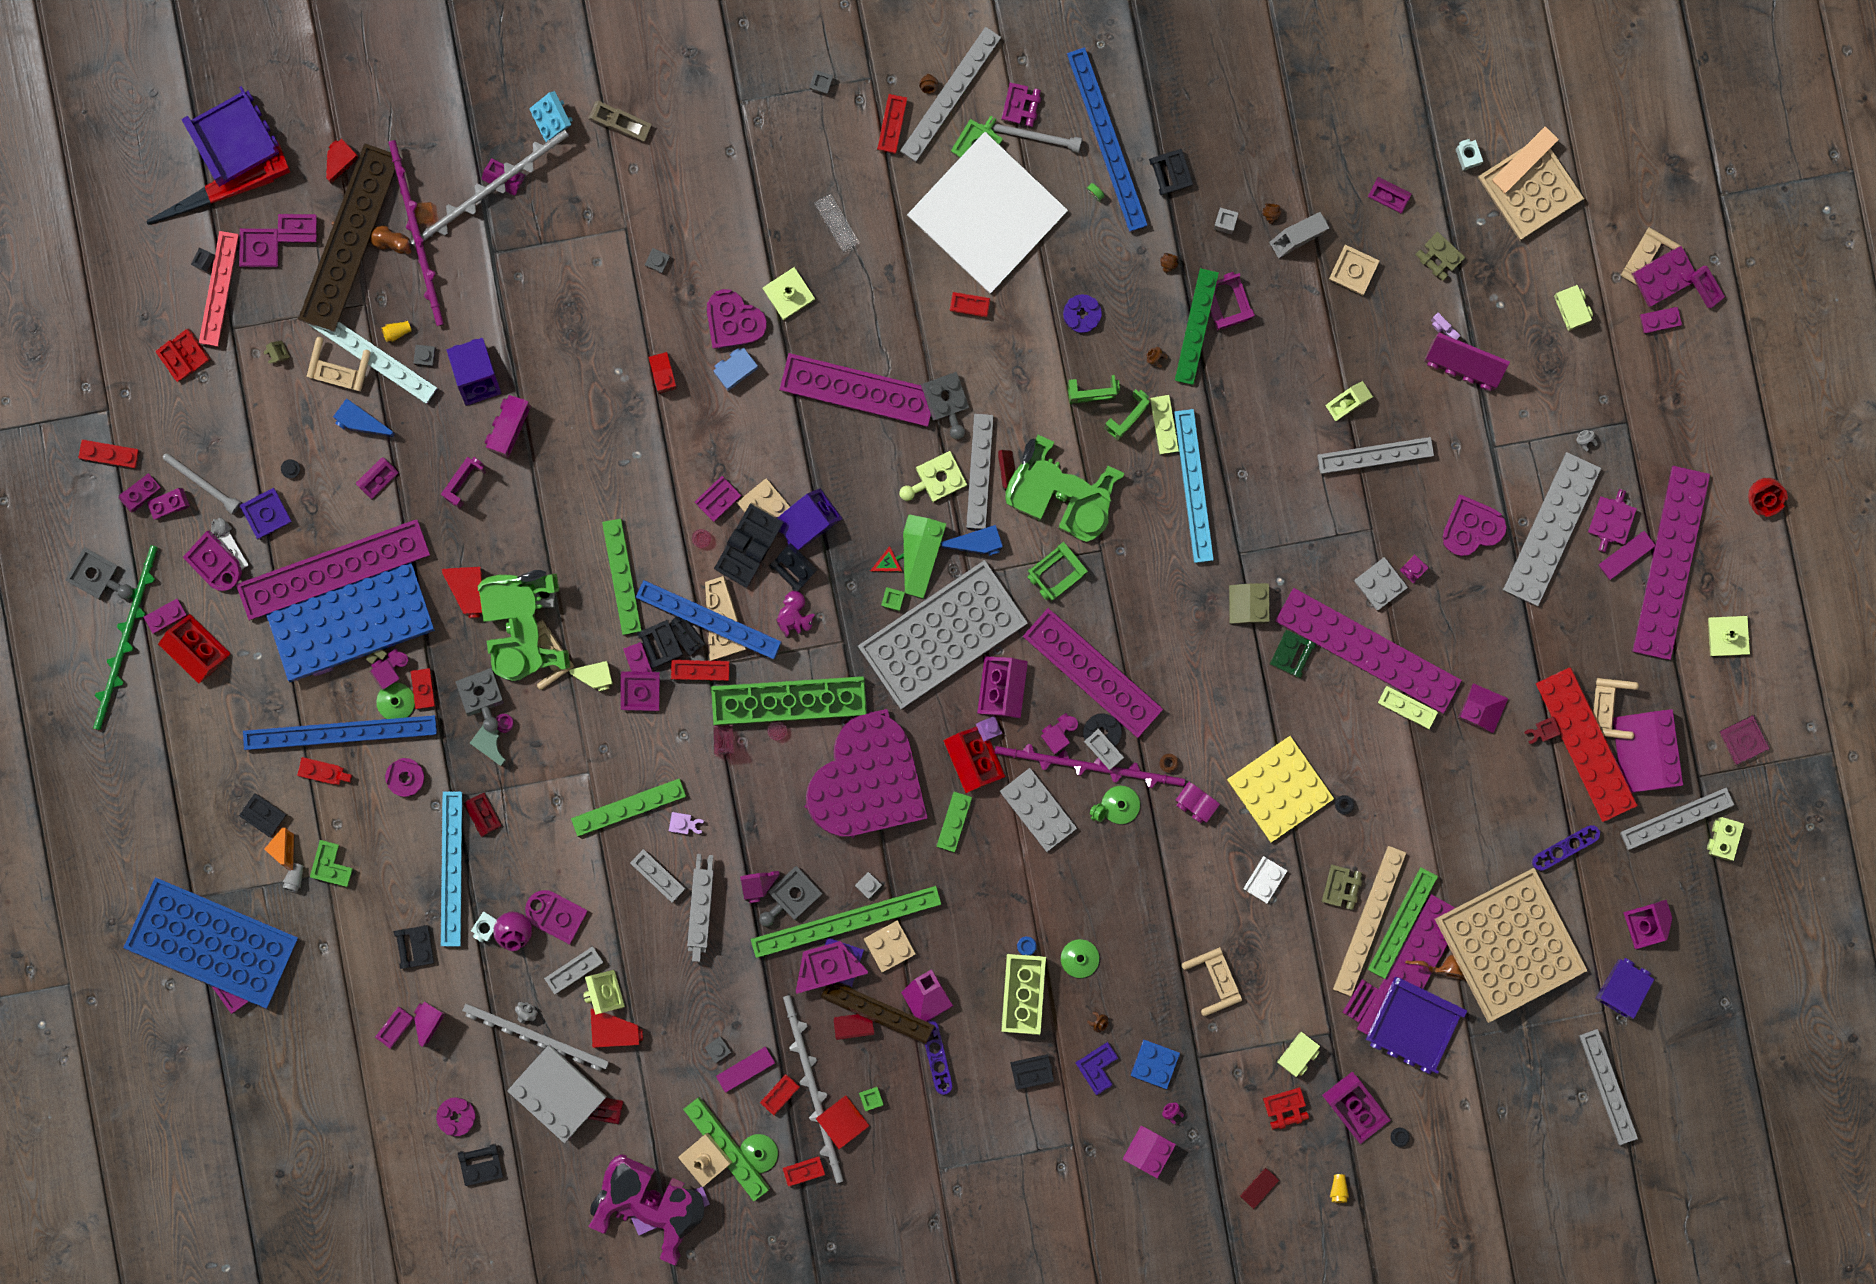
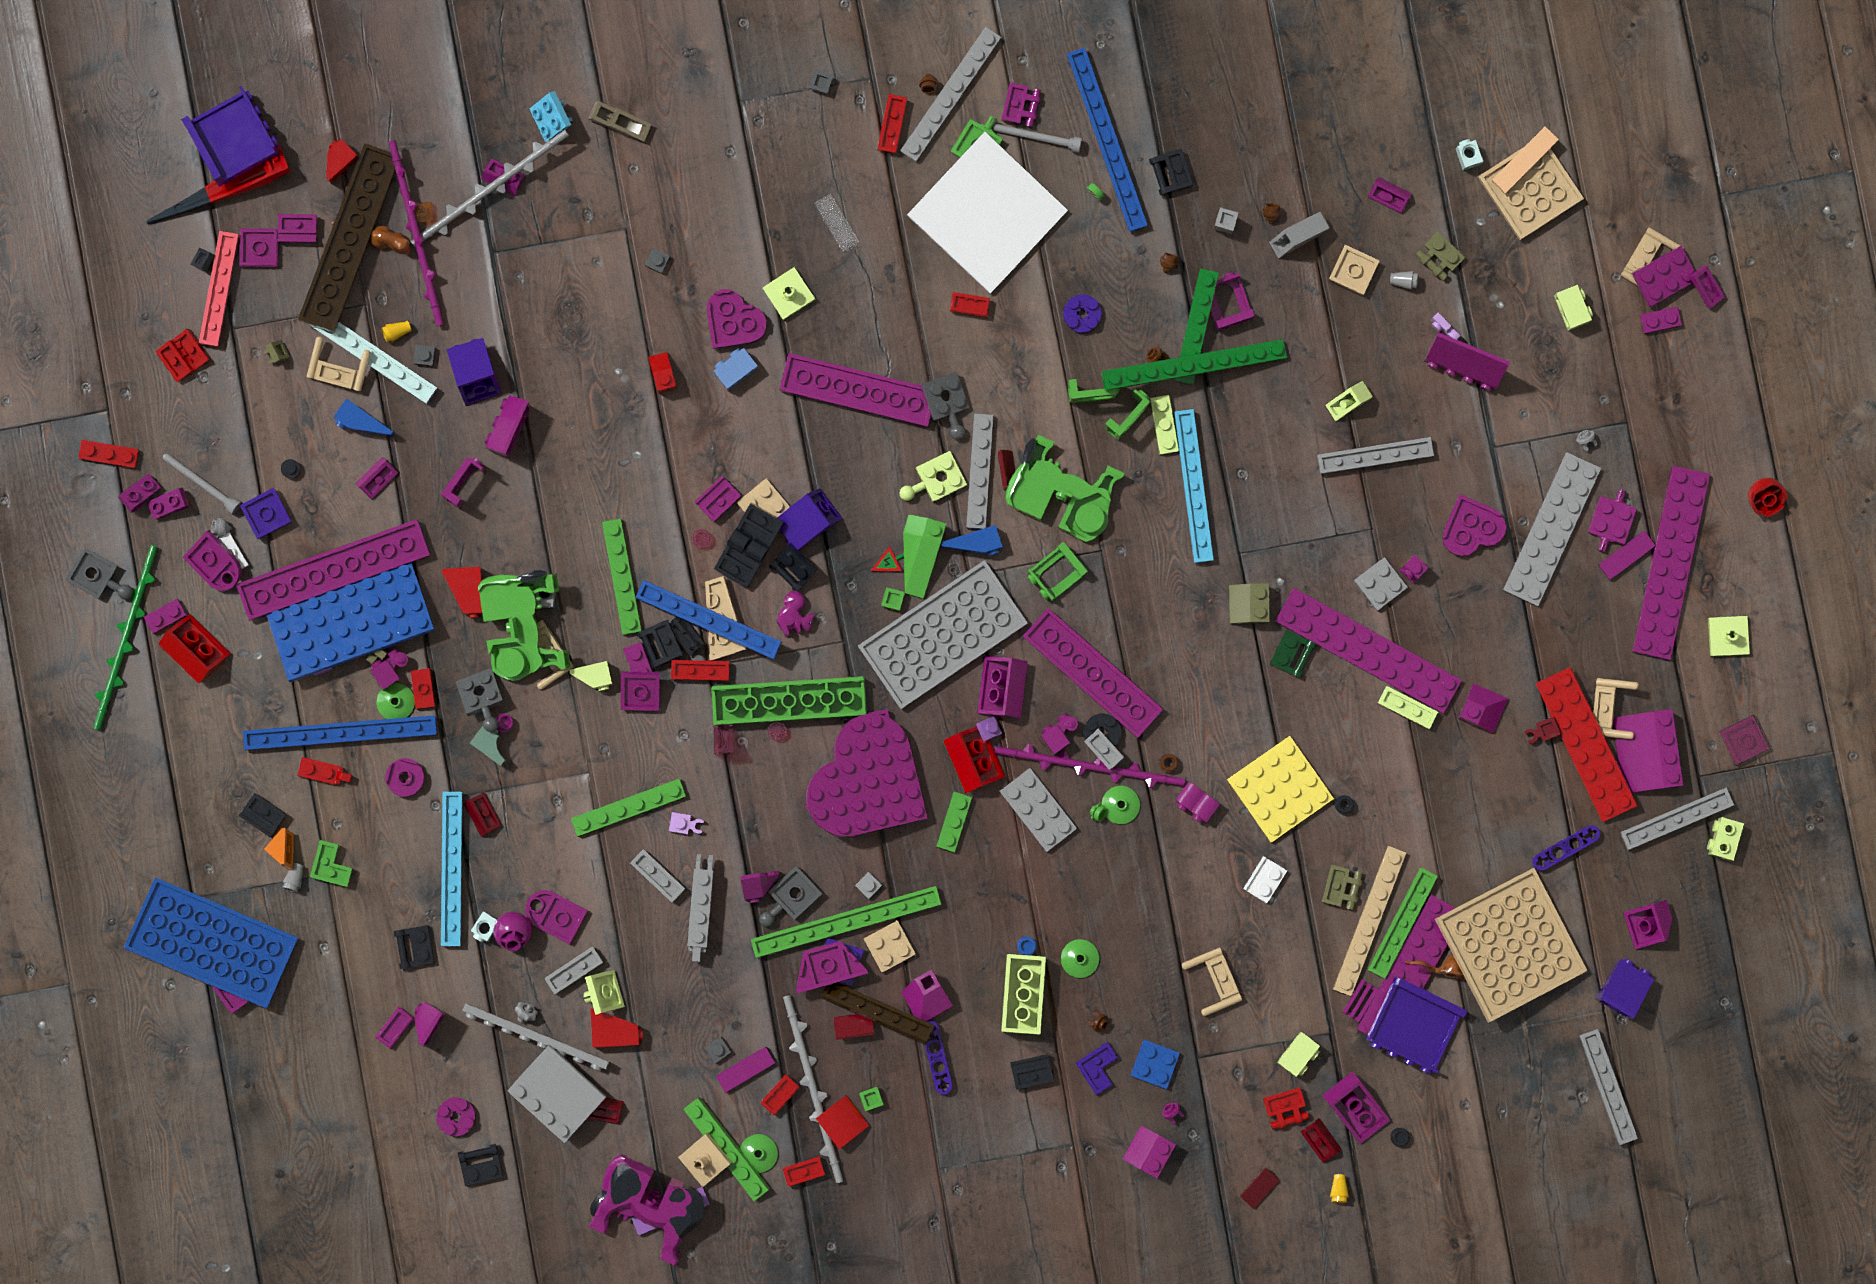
none -> green plate [1101,339,1287,391]
none -> dark red slope [1300,1118,1341,1163]
none -> light grey cone [1390,271,1418,290]

